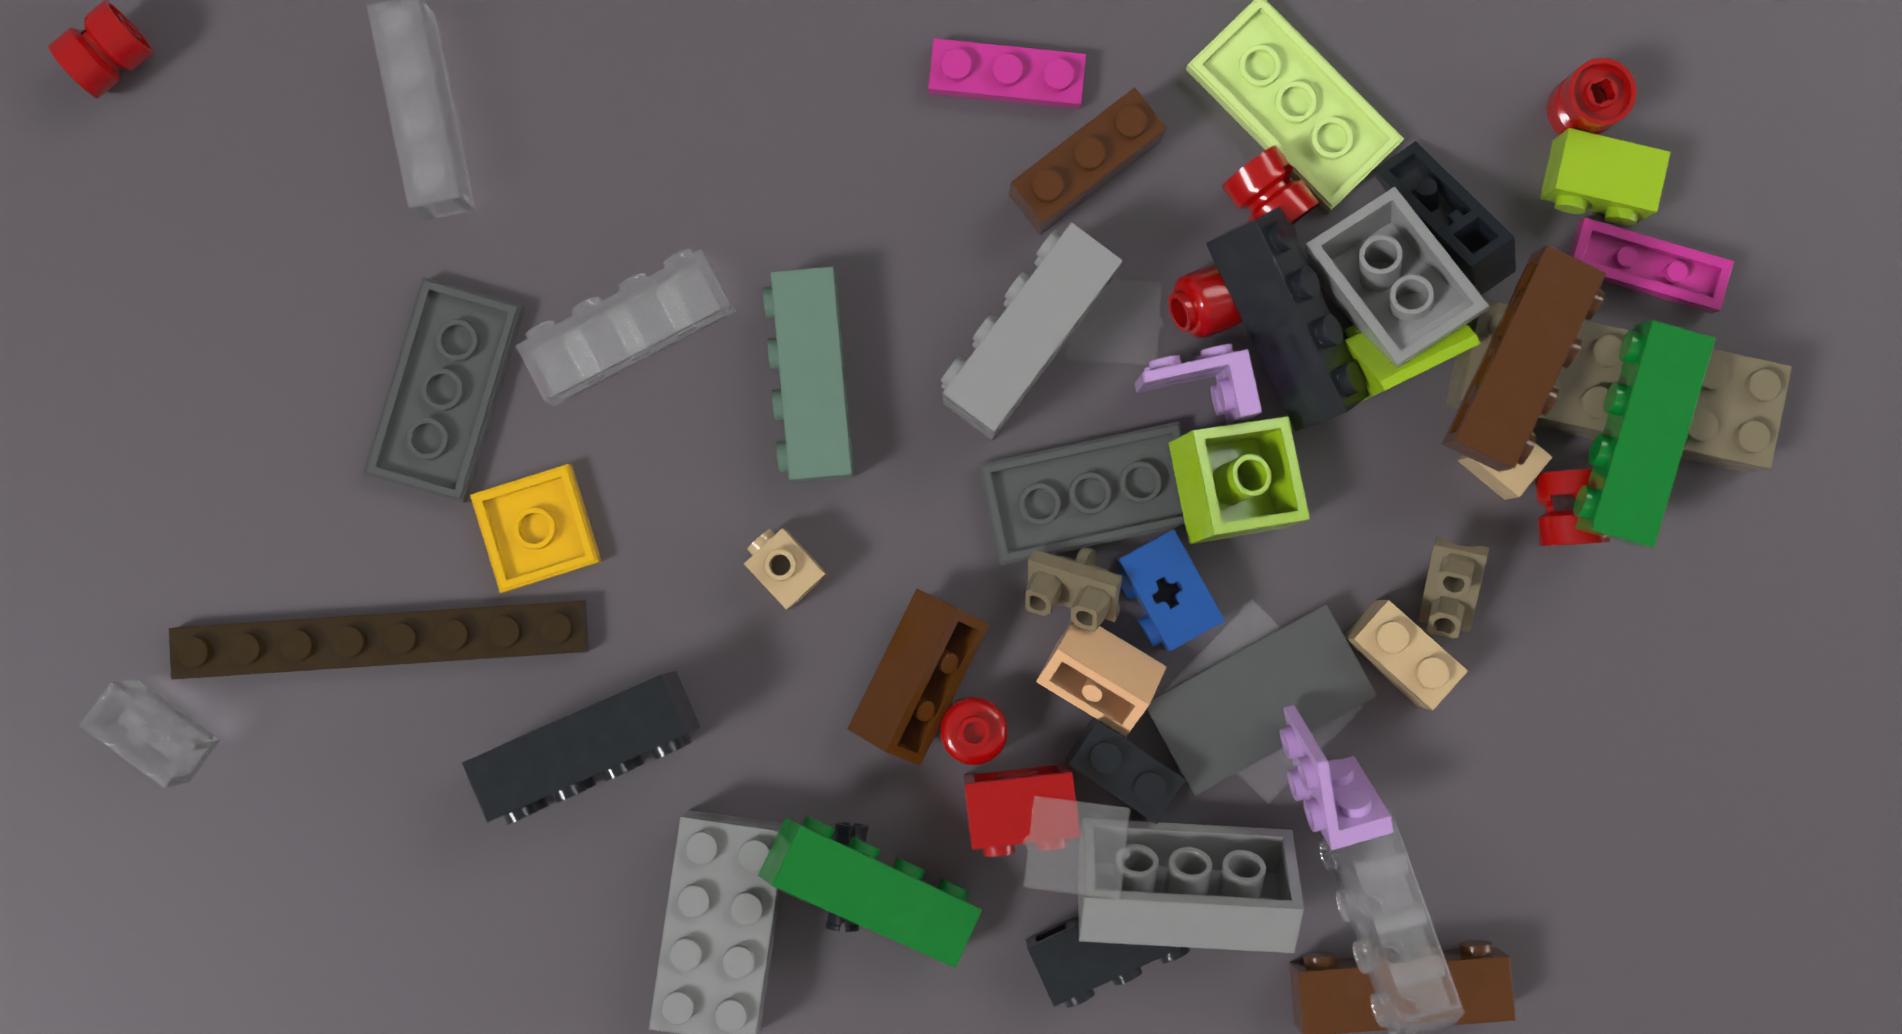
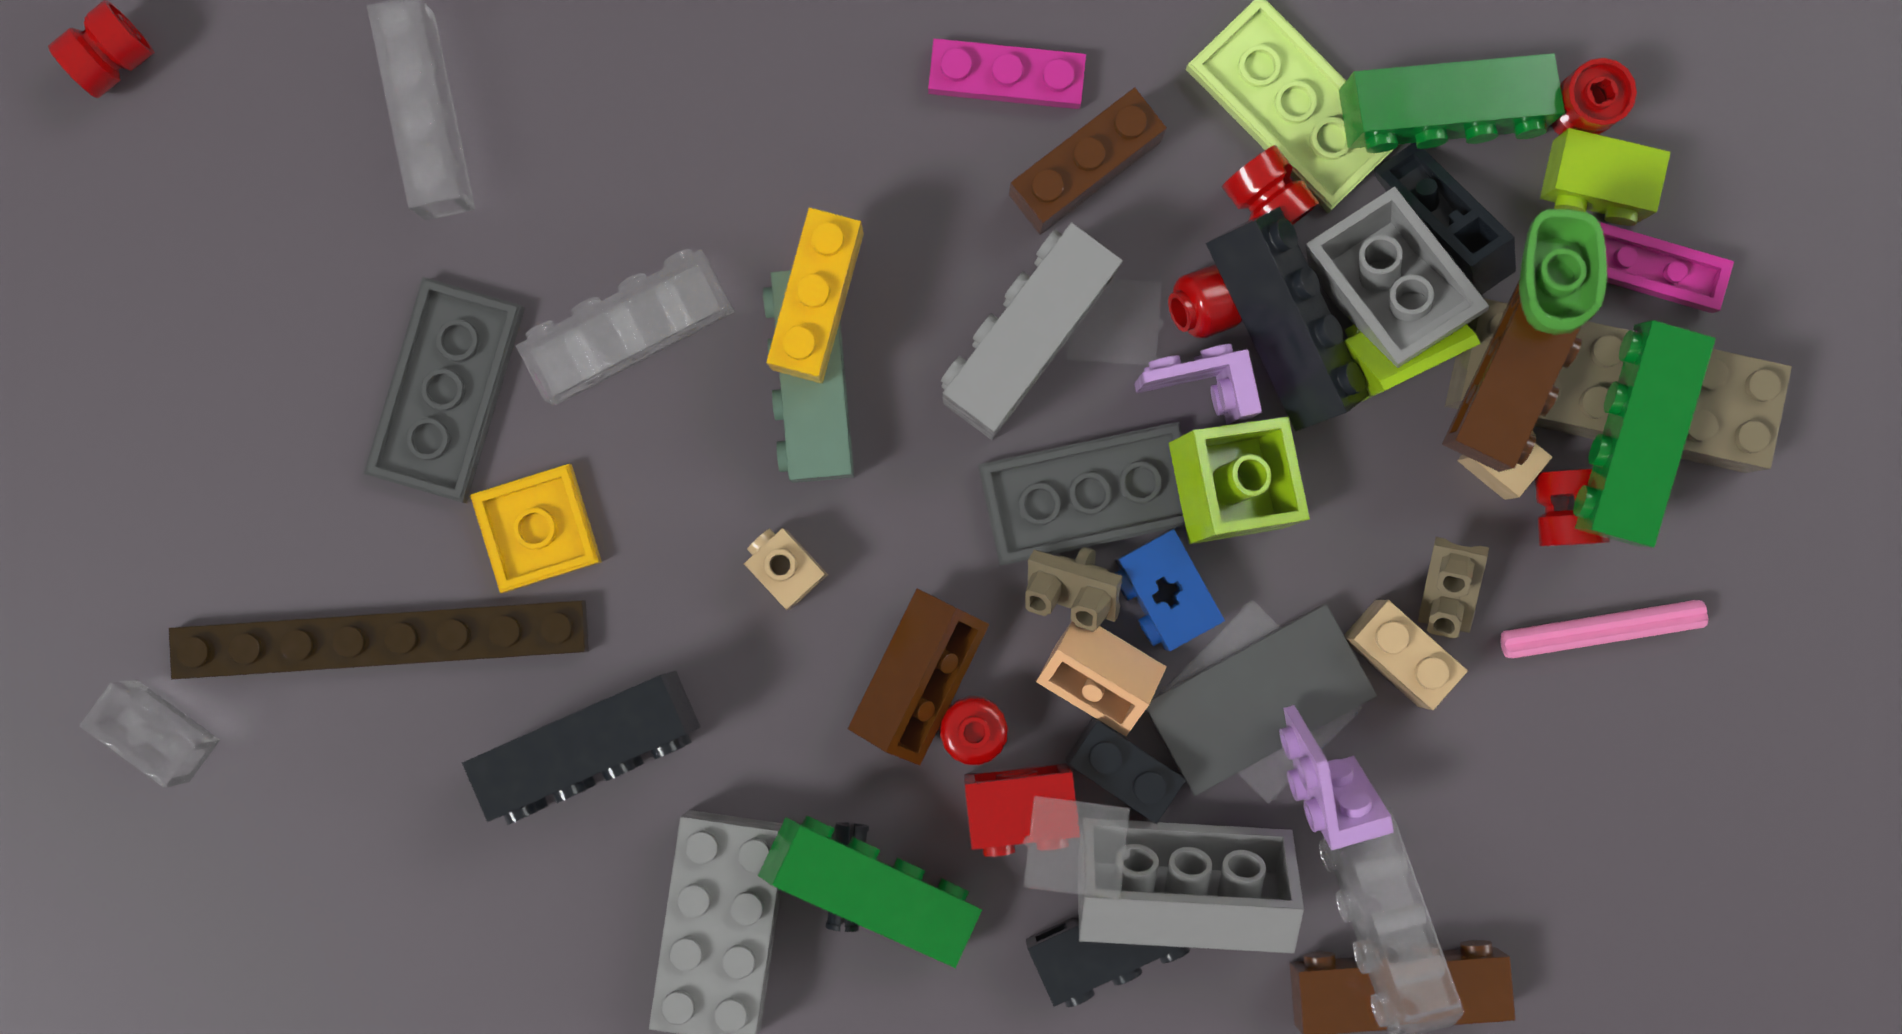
none -> yellow brick [766,207,864,384]
none -> green brick [1339,53,1565,153]
none -> bright pink axle [1500,600,1709,659]
none -> bright green piece [1519,209,1607,335]

